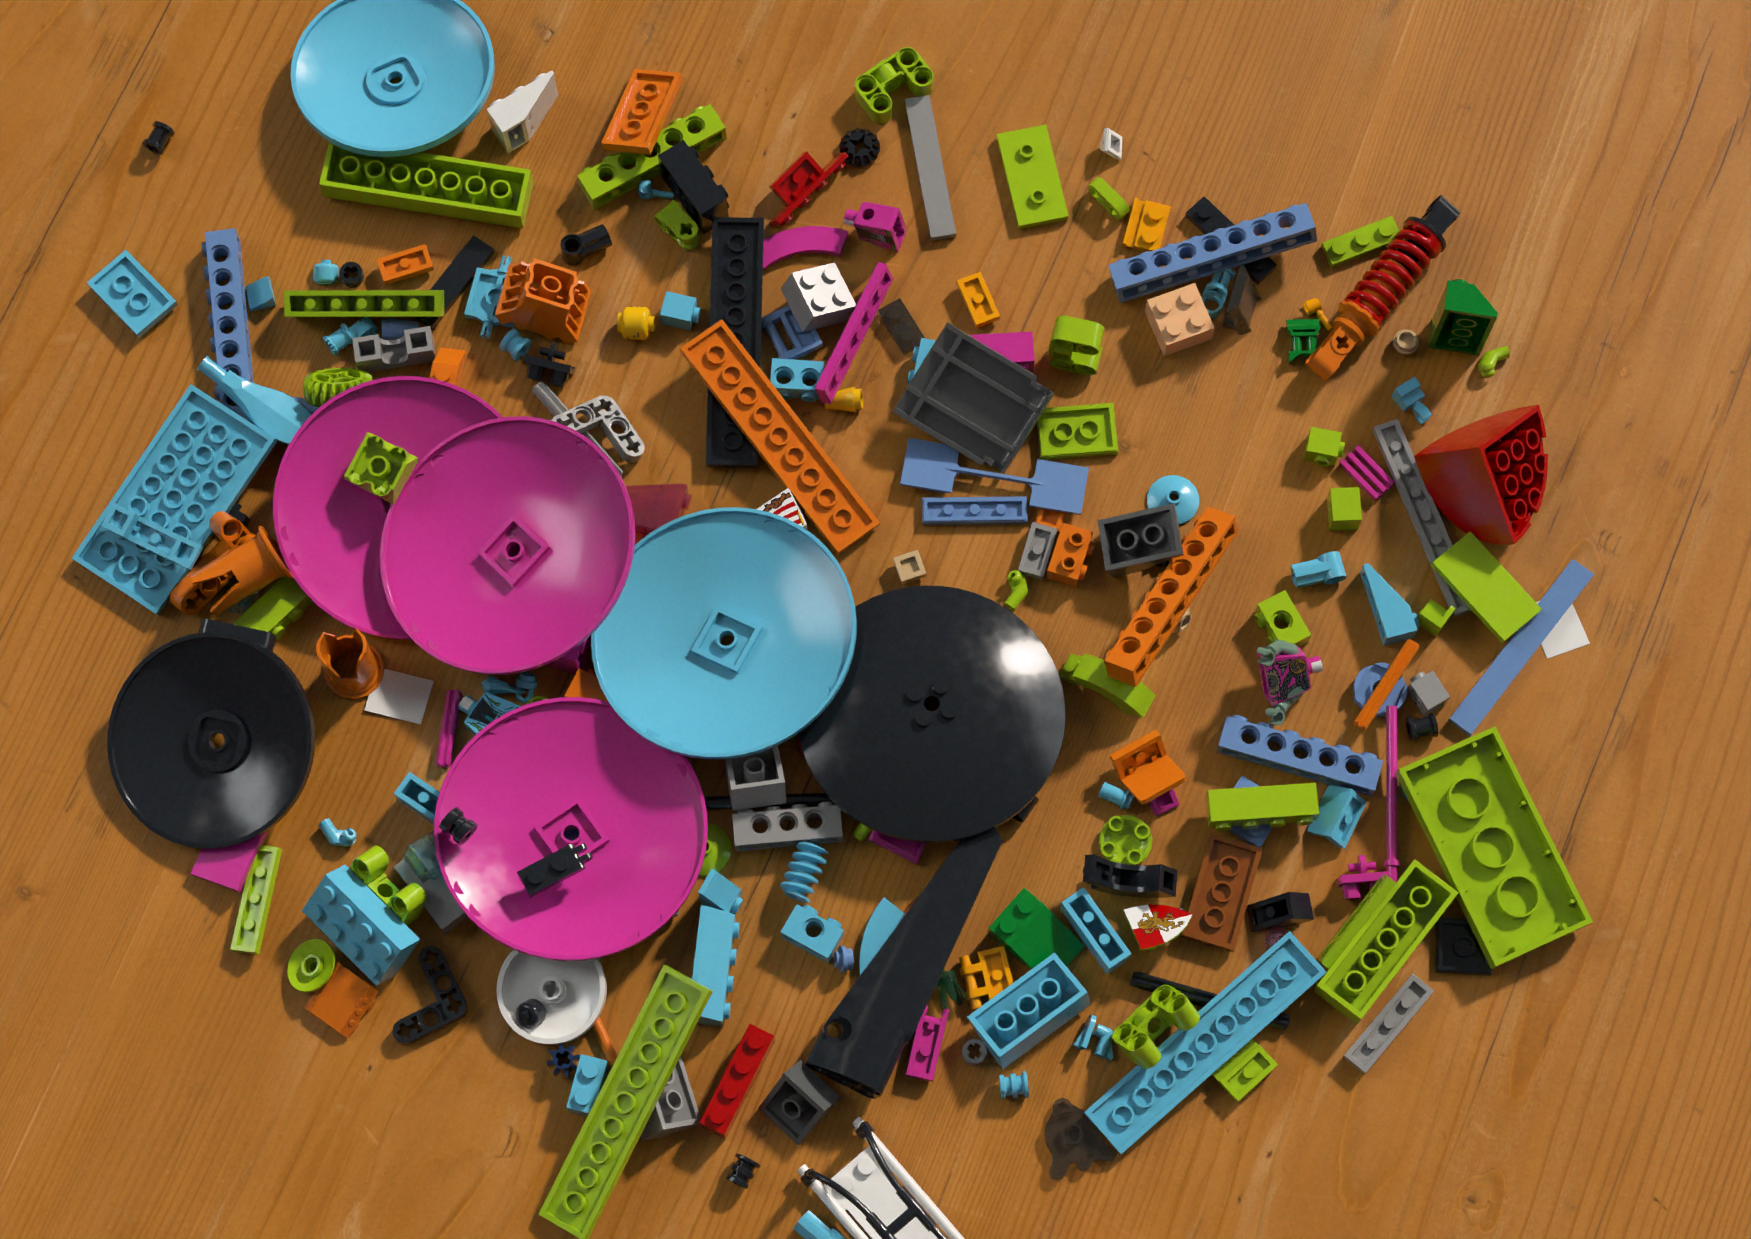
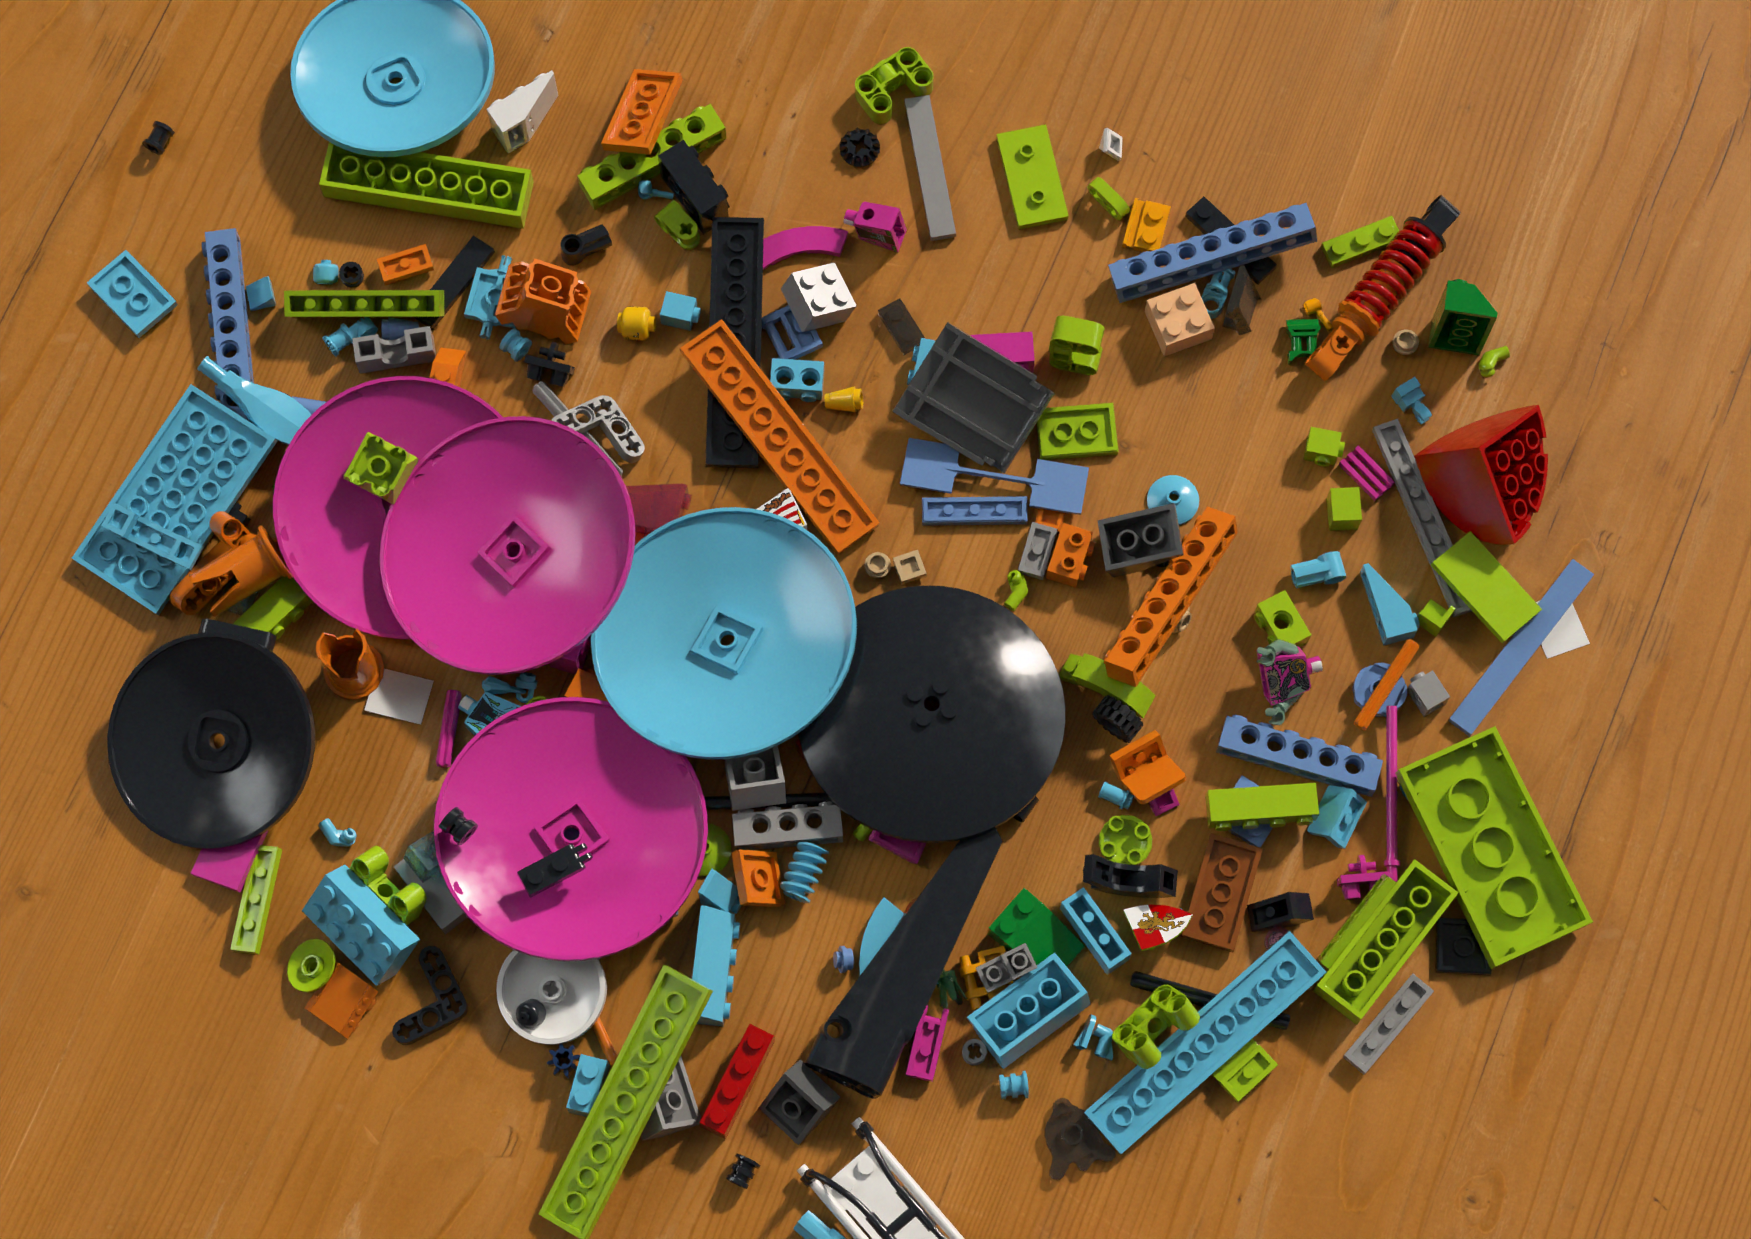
lime gear [303,367,372,408] -> none
medium azure brick [393,772,440,825] -> none
red bracket [769,151,848,226] -> none
medium azure brick [780,904,844,963] -> none
dark pink tile [815,262,893,404] -> none
light orange plate [957,271,1000,329] -> none
black bush [1406,713,1439,741] -> none
none -> orange plate [731,849,785,907]
none -> tan plate [865,552,891,579]
none -> light grey slope [975,943,1038,993]
none -> black tyre [1092,695,1143,743]

